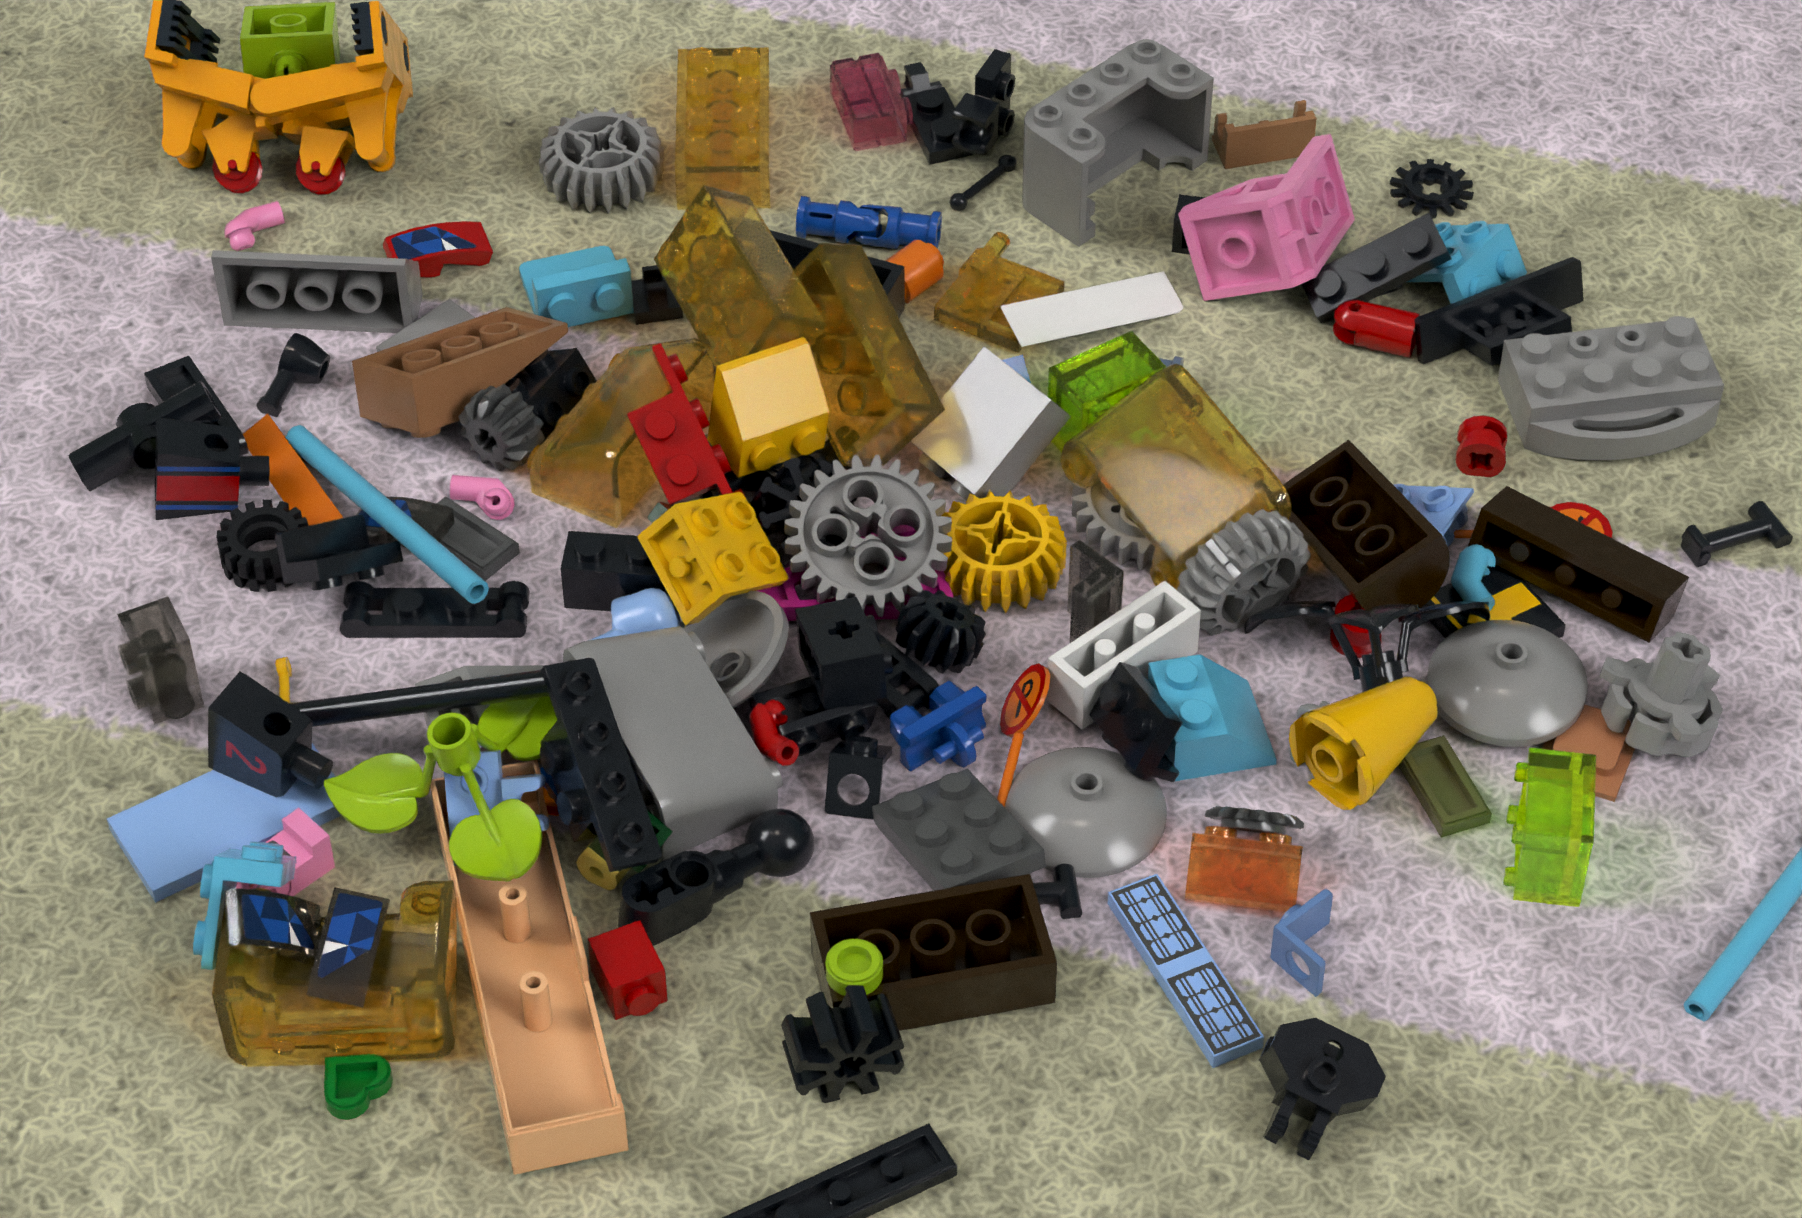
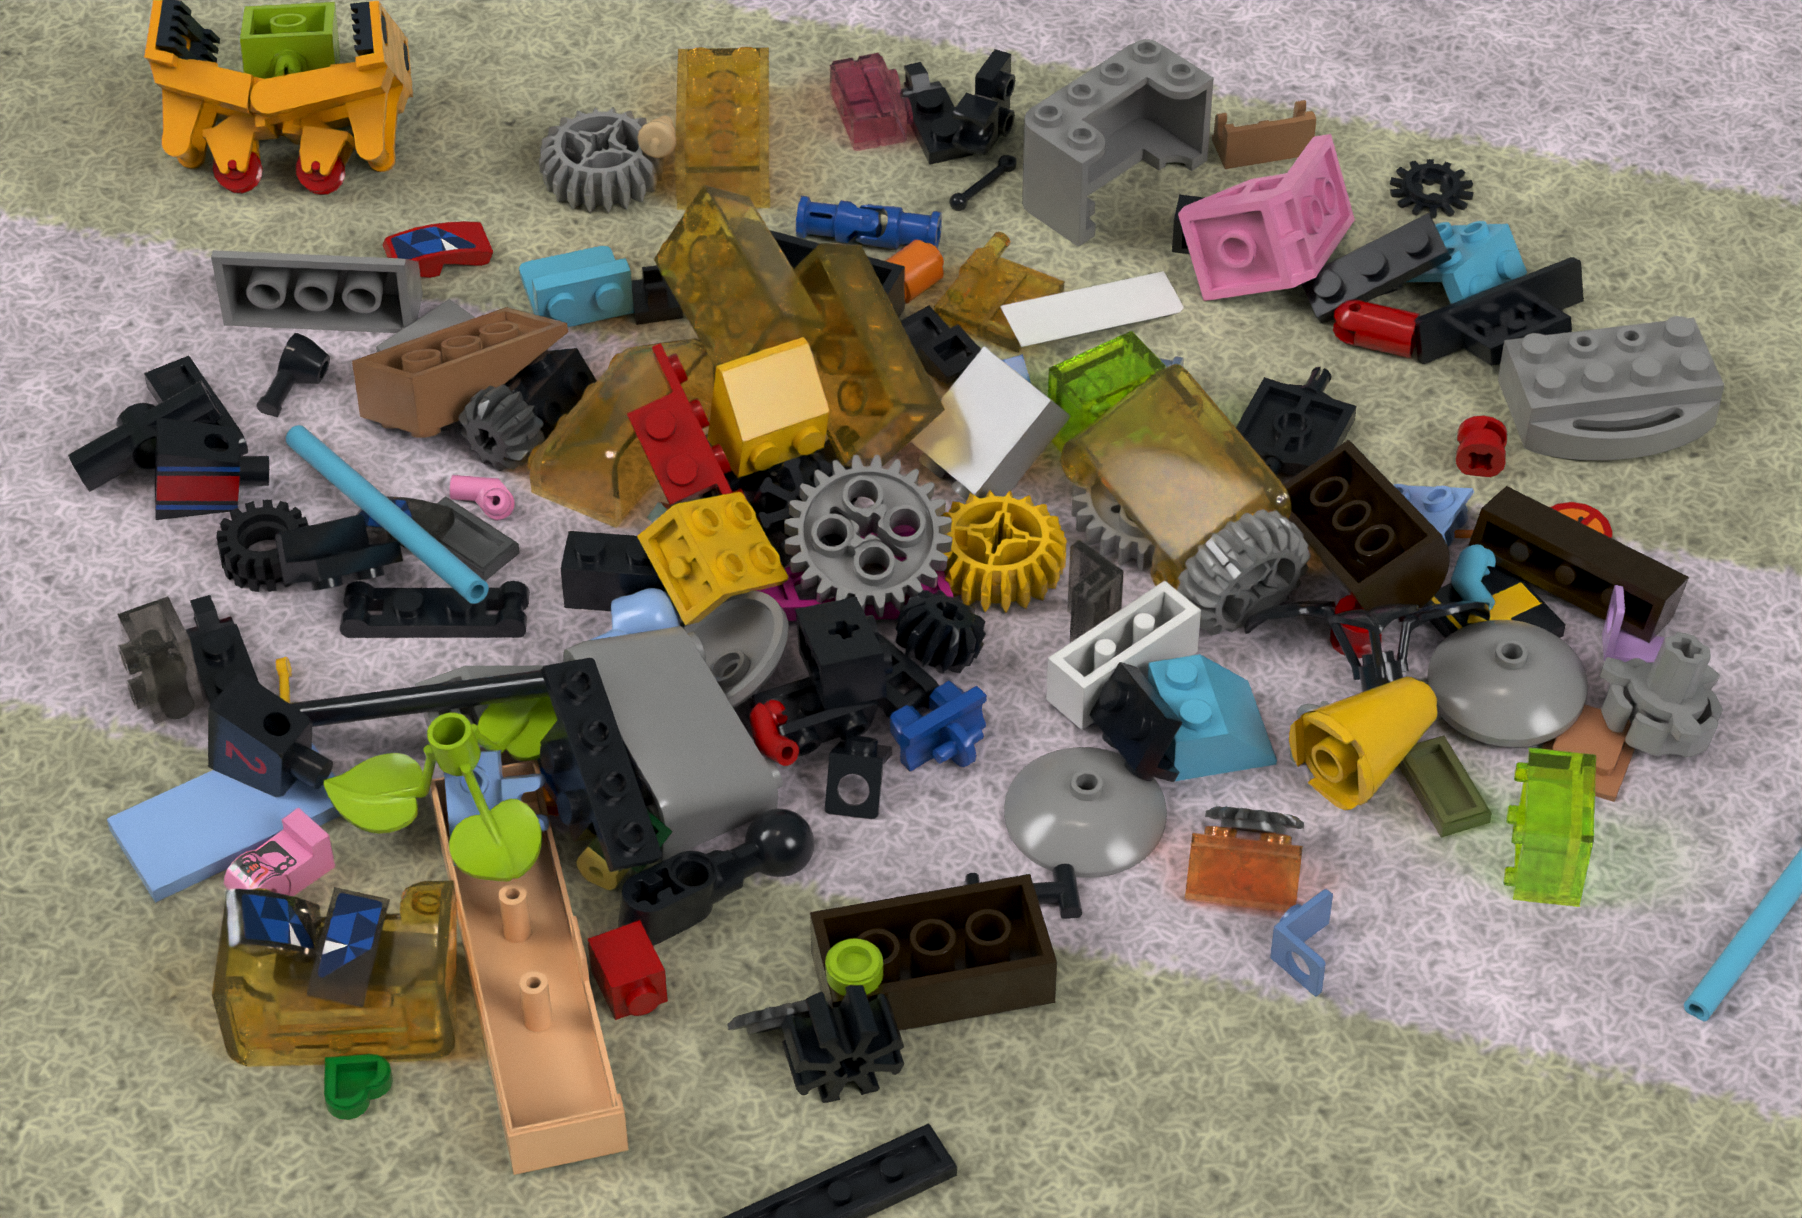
medium azure bracket [193,842,297,970] -> none
bright pink arm [224,201,285,251] -> none
orange sticker [243,414,344,525] -> none
dark grey plate [872,768,1046,891] -> none
orange piece [997,663,1050,807] -> none
light blue tile [1107,874,1264,1068] -> none
black hinge [1259,1018,1386,1160] -> none
black piece [1681,501,1793,568] -> none
none -> black hinge [185,595,259,706]
none -> tan hair [637,115,676,158]
none -> dark grey gear [727,1000,829,1035]
none -> black slope [890,305,981,384]
none -> black plate [1227,367,1357,492]
none -> lavender bracket [1602,585,1665,663]

